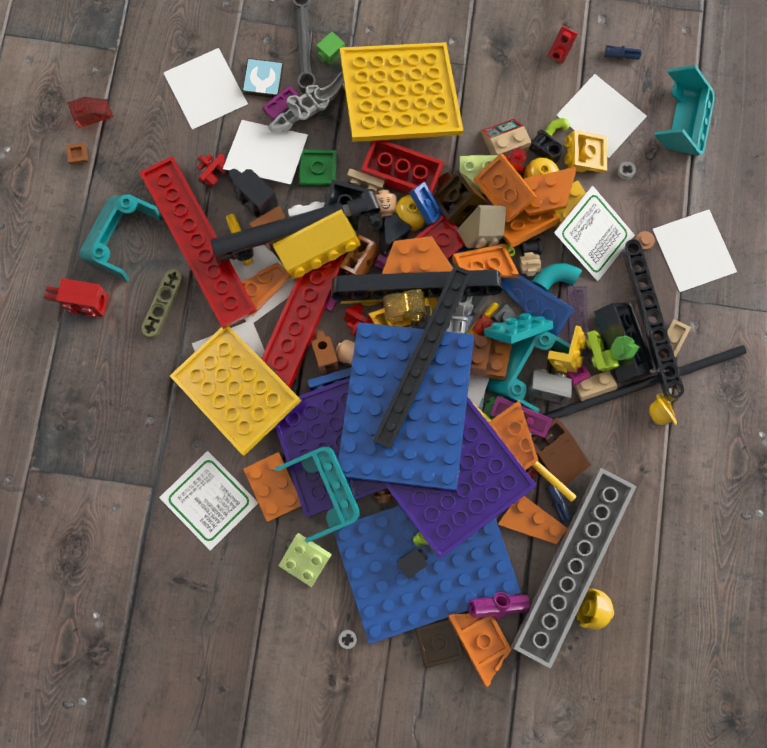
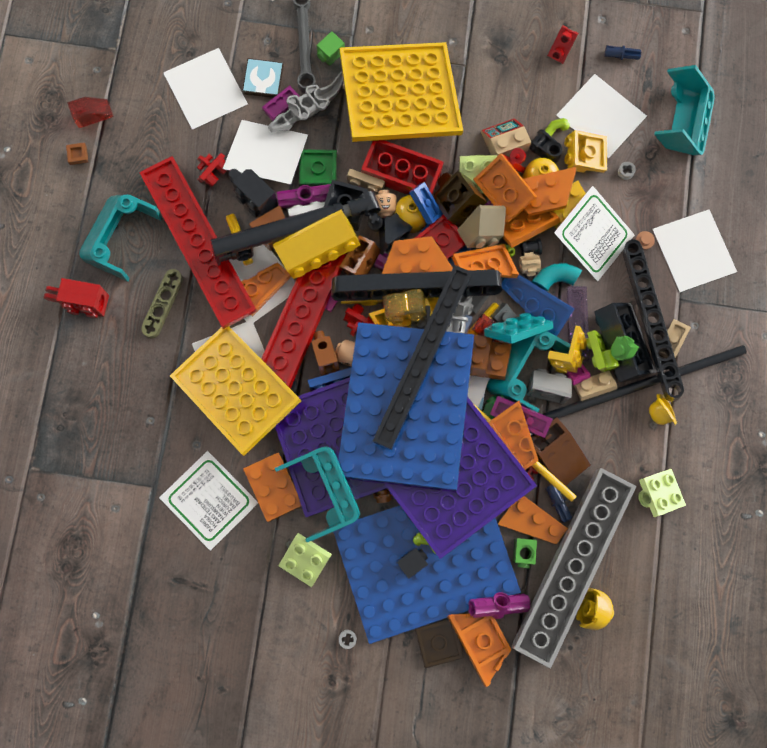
none -> magenta piece [277,184,331,209]
none -> bright green brick [512,538,537,568]
none -> yellowish green plate [638,469,686,517]

